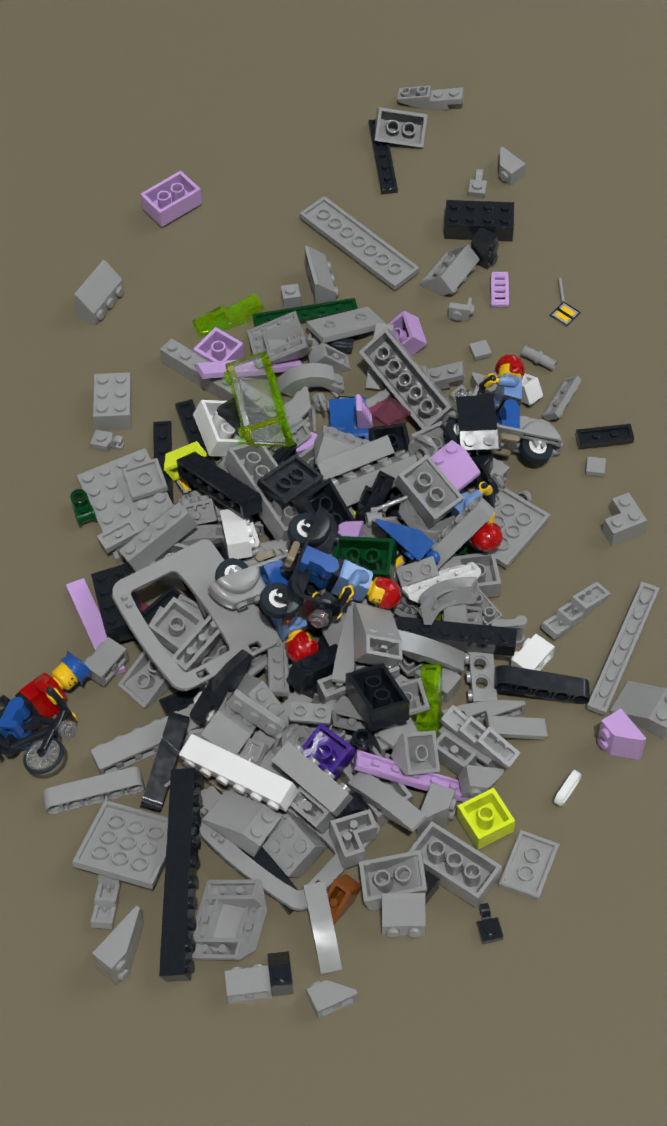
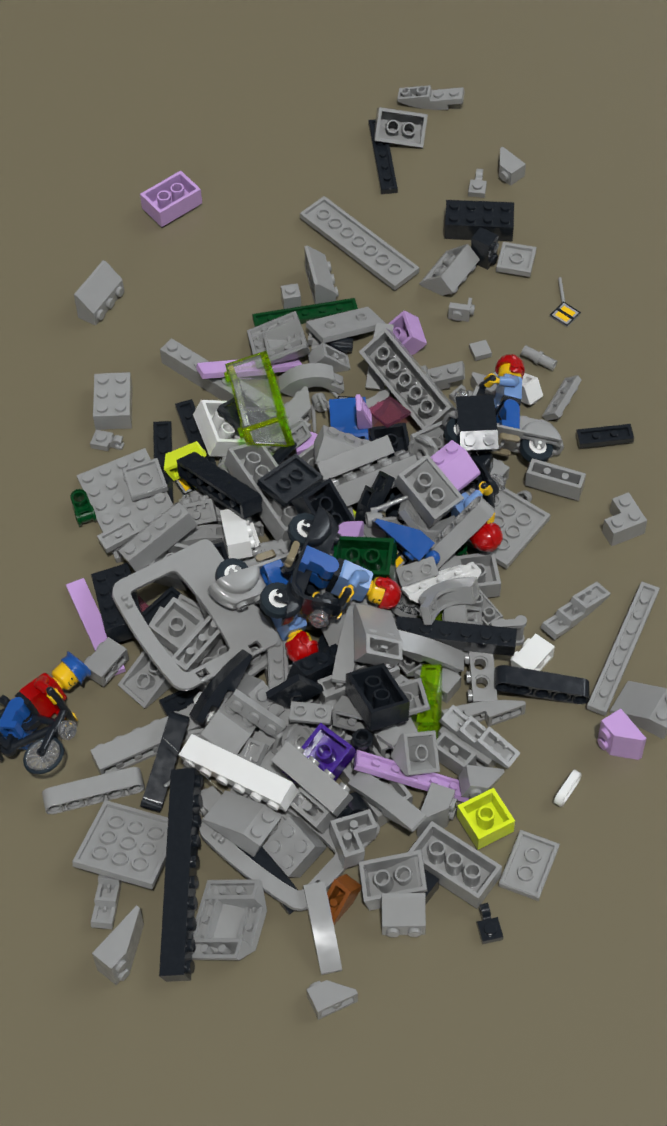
clear neon green slope [192,293,265,335] -> none
lavender brick [193,327,245,362] -> none
light grey brick [224,964,272,1004] -> none
black slope [267,951,294,996] -> none
light grey tile [486,715,548,740] -> none
lavender slope [490,272,509,307] -> none
light grey tile [586,456,606,477] -> none
none -> black plate [266,674,324,708]
none -> light grey plate [496,242,537,277]
none -> light grey brick [525,458,586,501]

